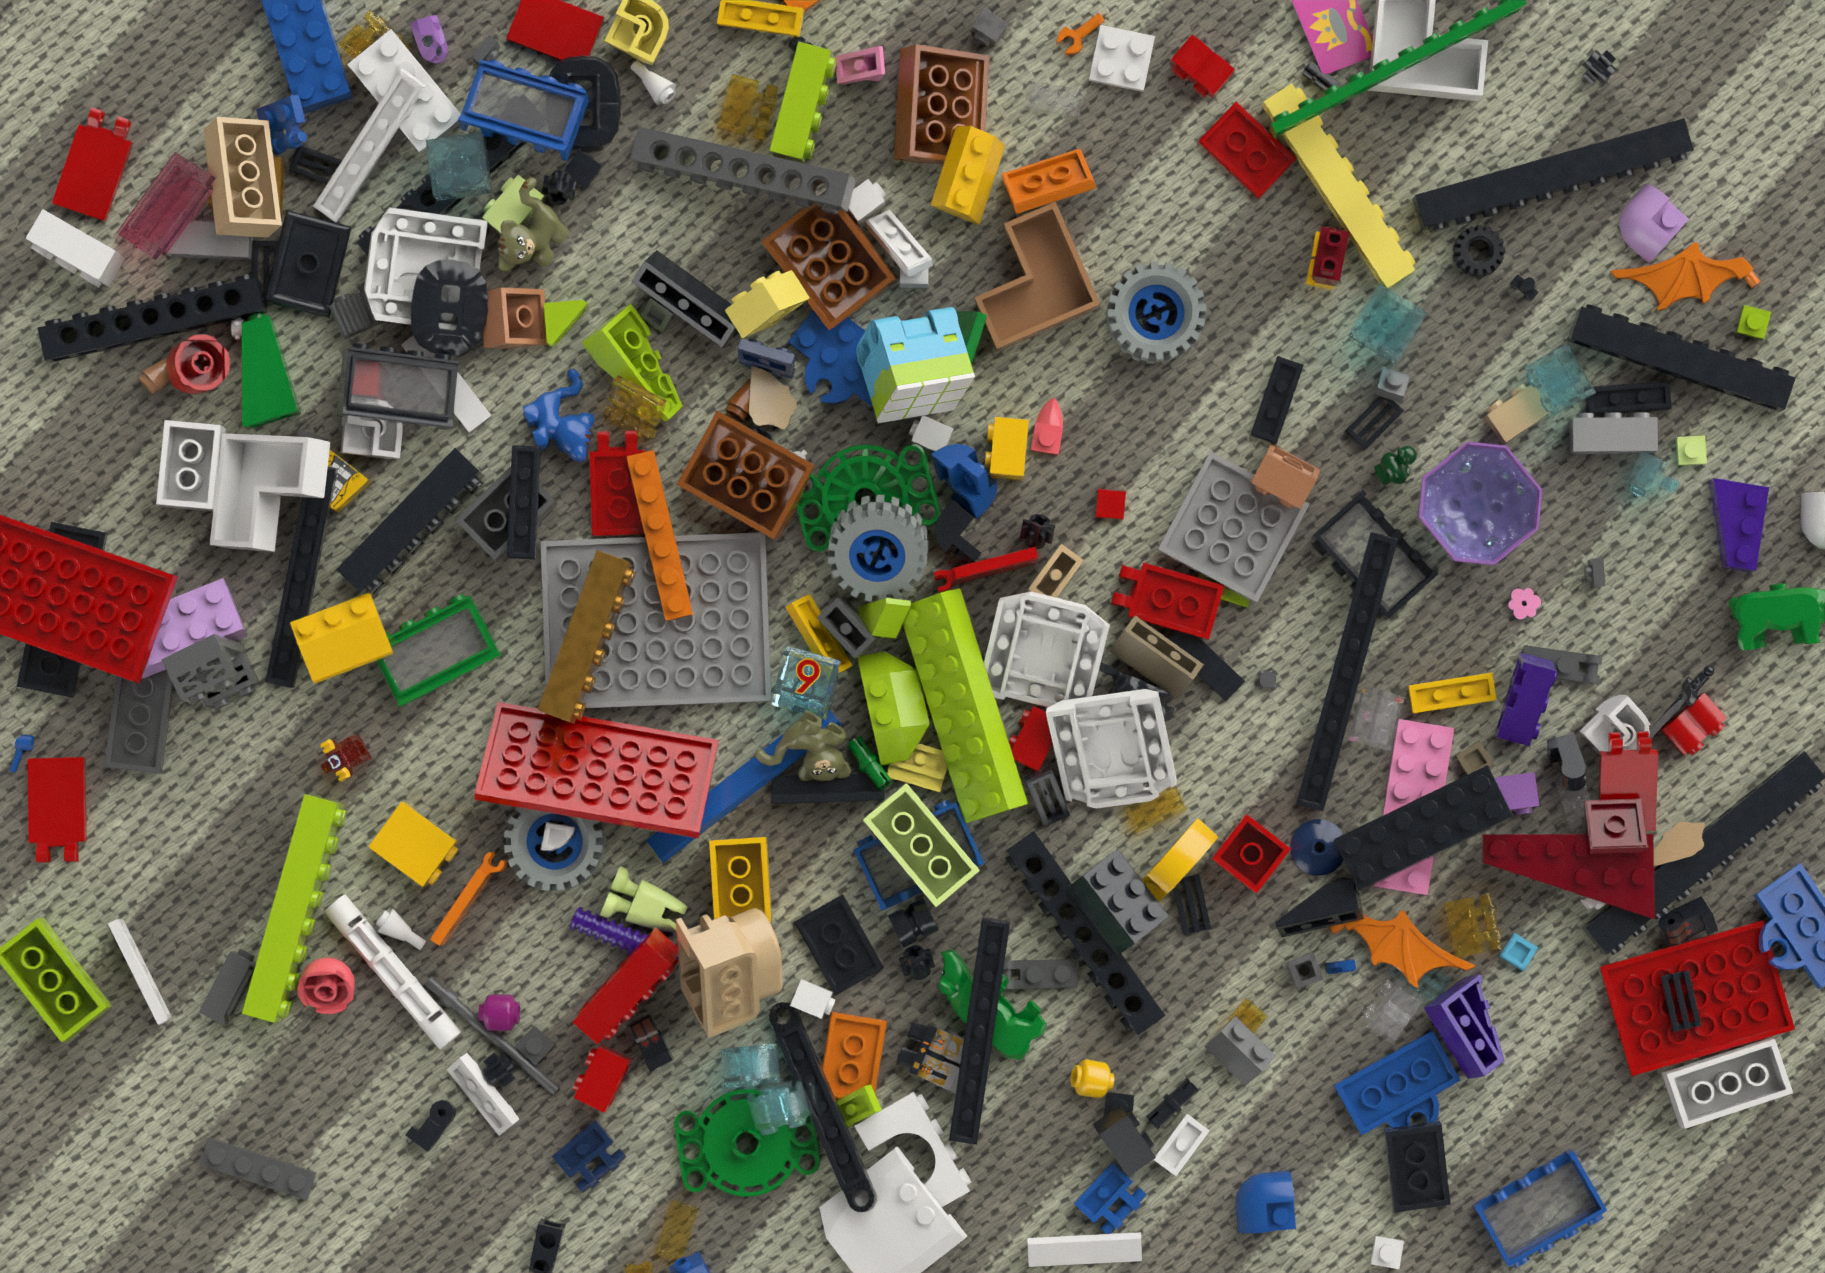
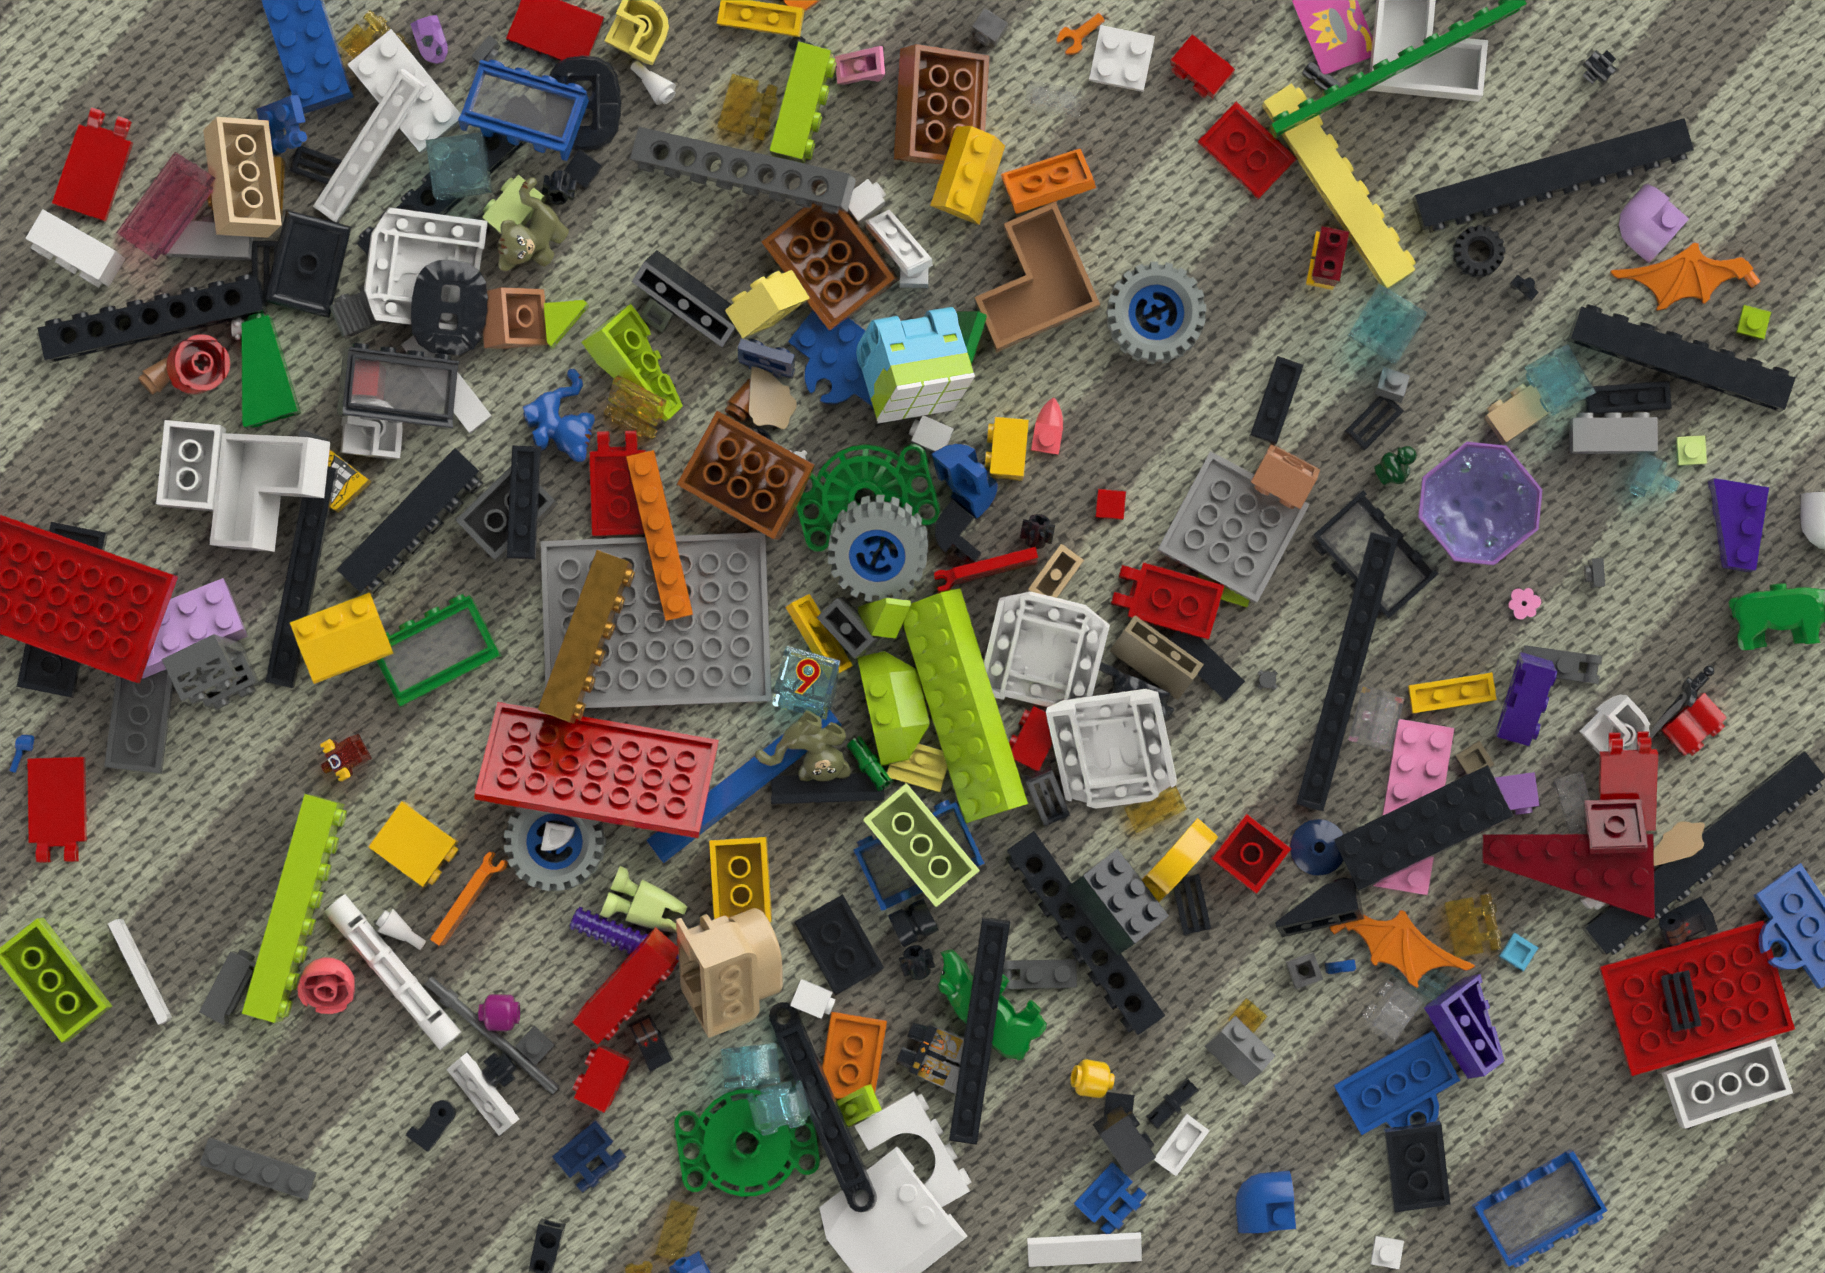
black leg [1547,733,1587,791] -> none

